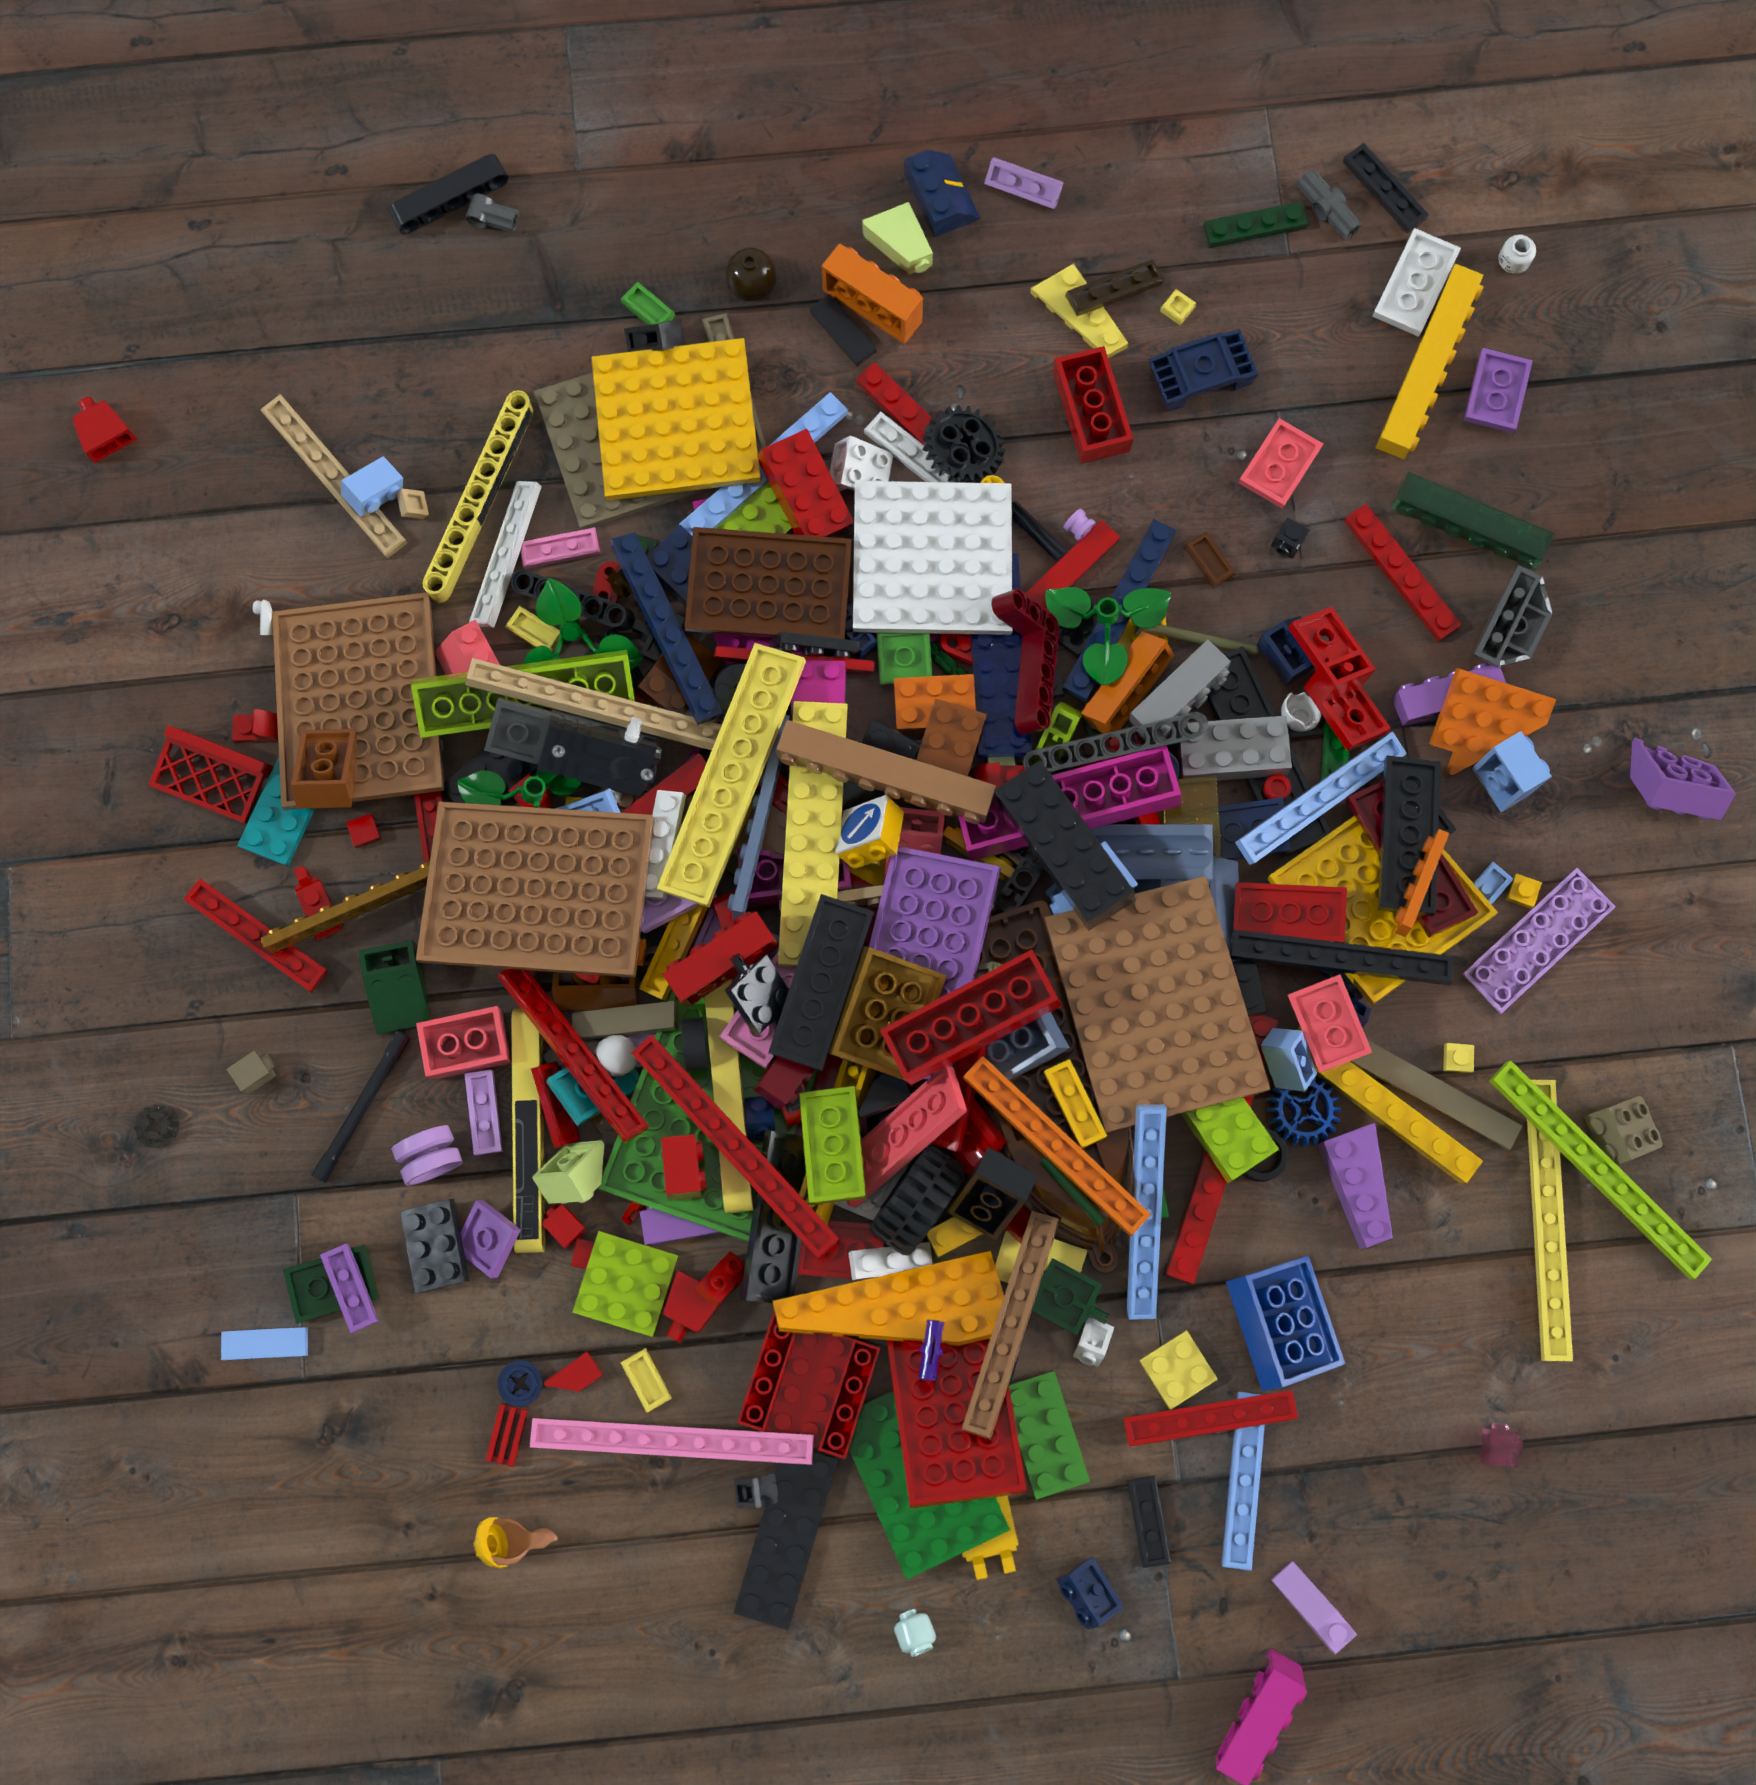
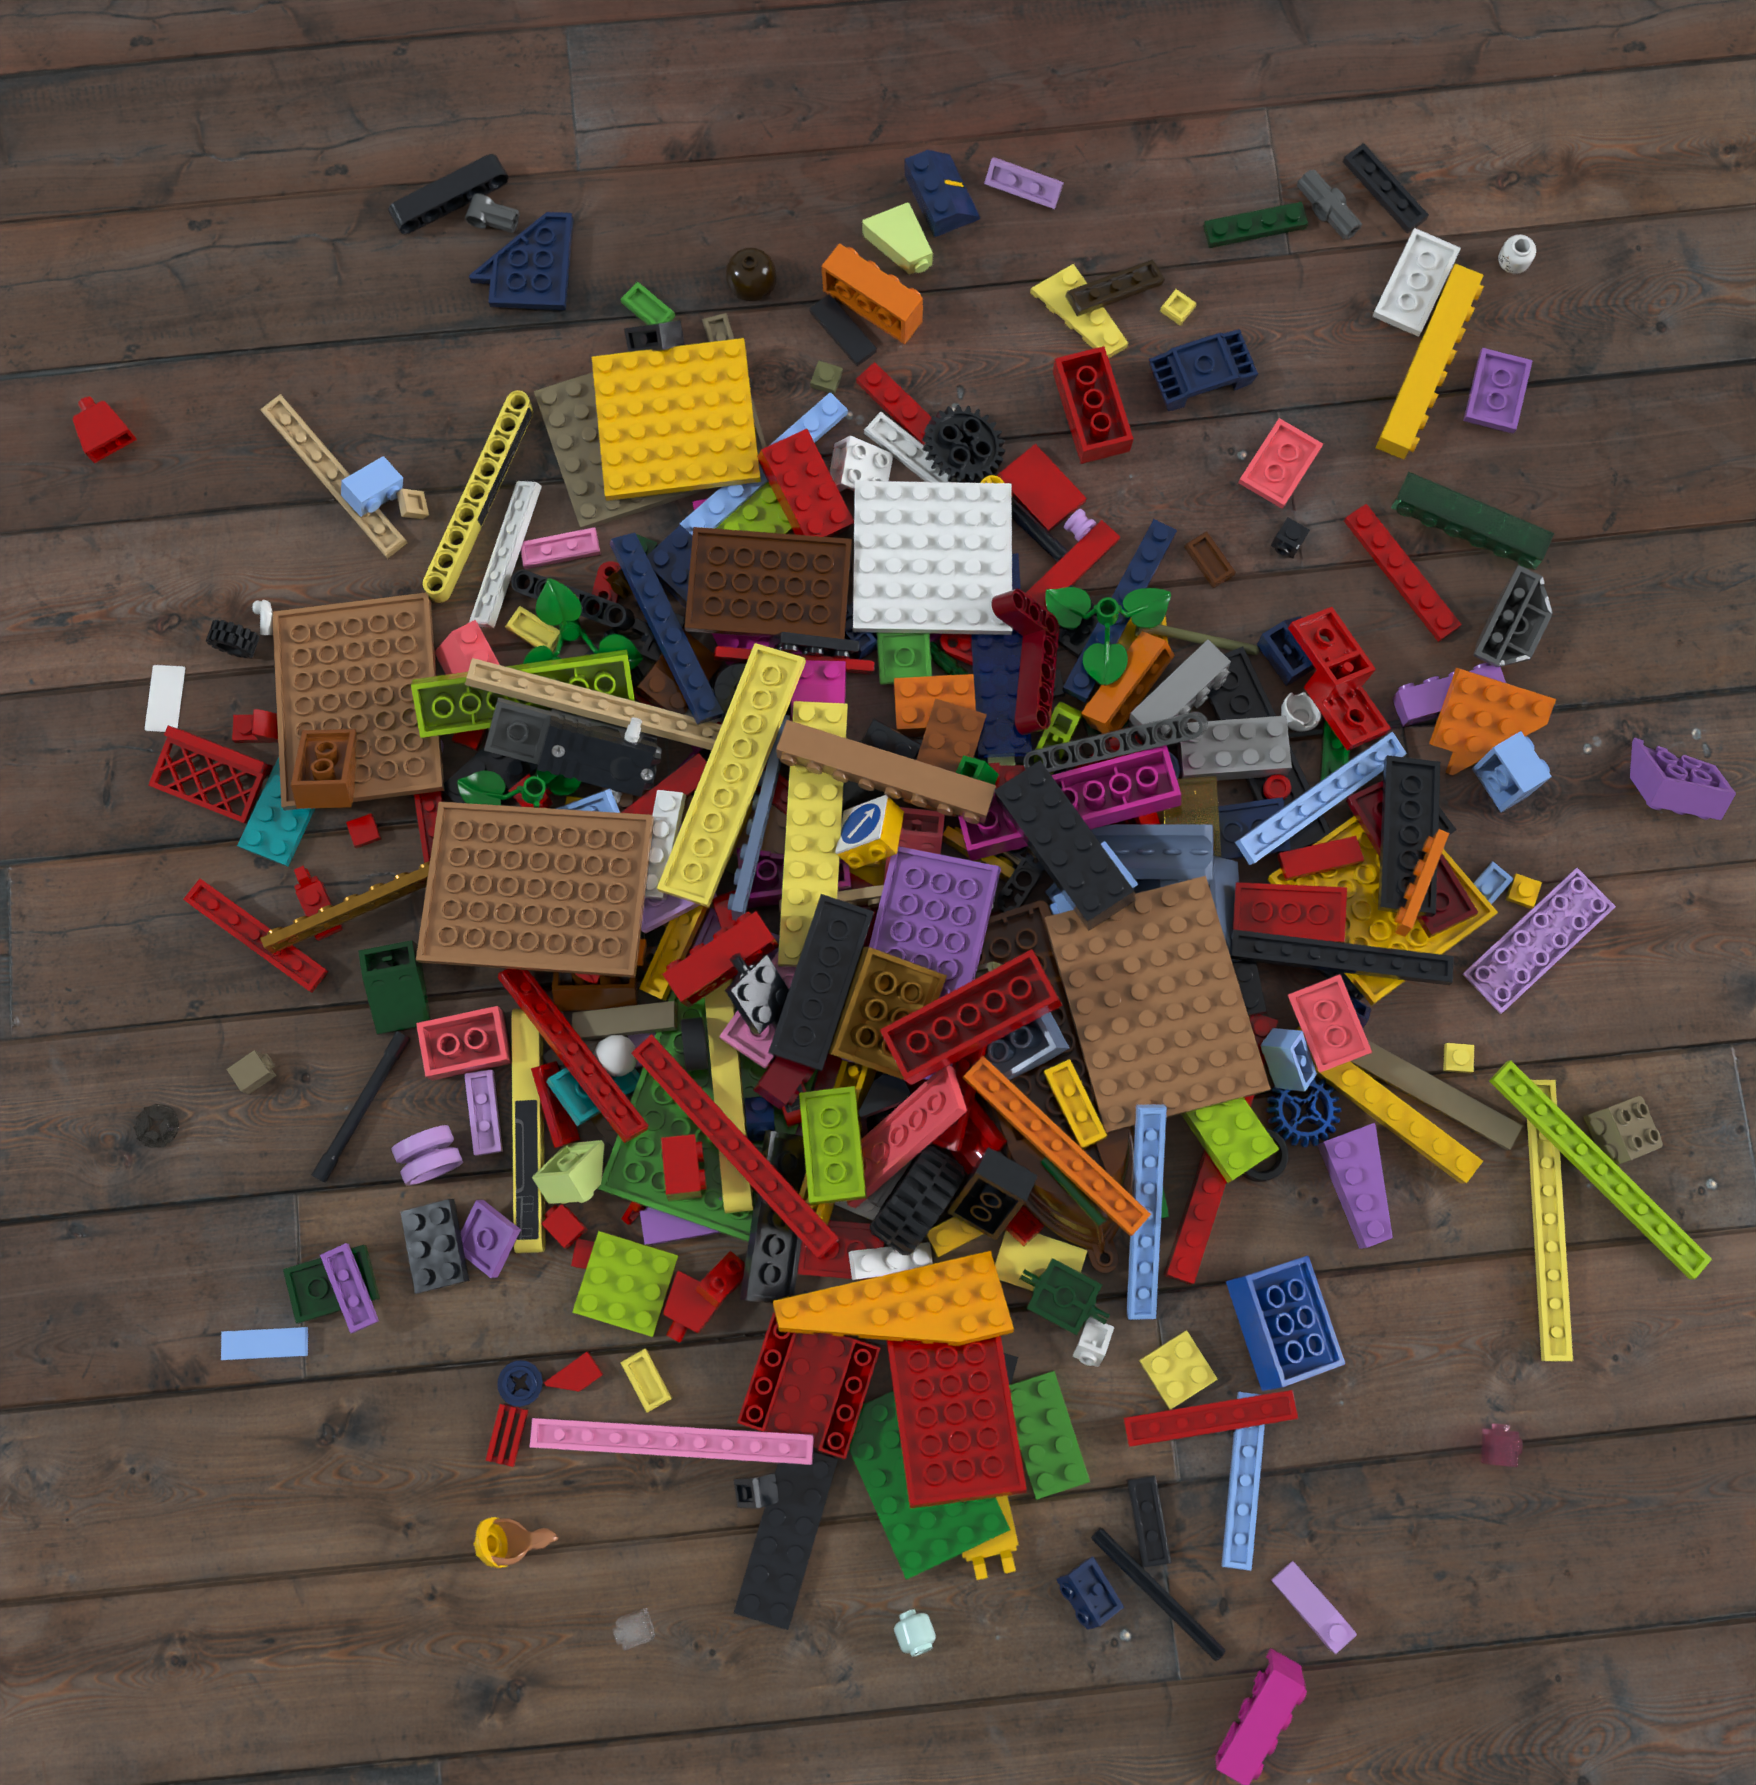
dark purple pin [918,1319,945,1381] -> none
medium nougat plate [962,1211,1059,1440] -> none
none -> white sticker [145,665,185,732]
none -> black tyre [206,620,259,659]
none -> red tile [452,729,487,751]
none -> dark blue wing [469,212,573,310]
none -> clear brick [613,1608,655,1651]
none -> olive plate [810,361,843,395]
none -> green brick [955,755,999,785]
none -> red tile [997,444,1087,532]
none -> black axle [1091,1528,1226,1661]
none -> red tile [1277,836,1364,881]

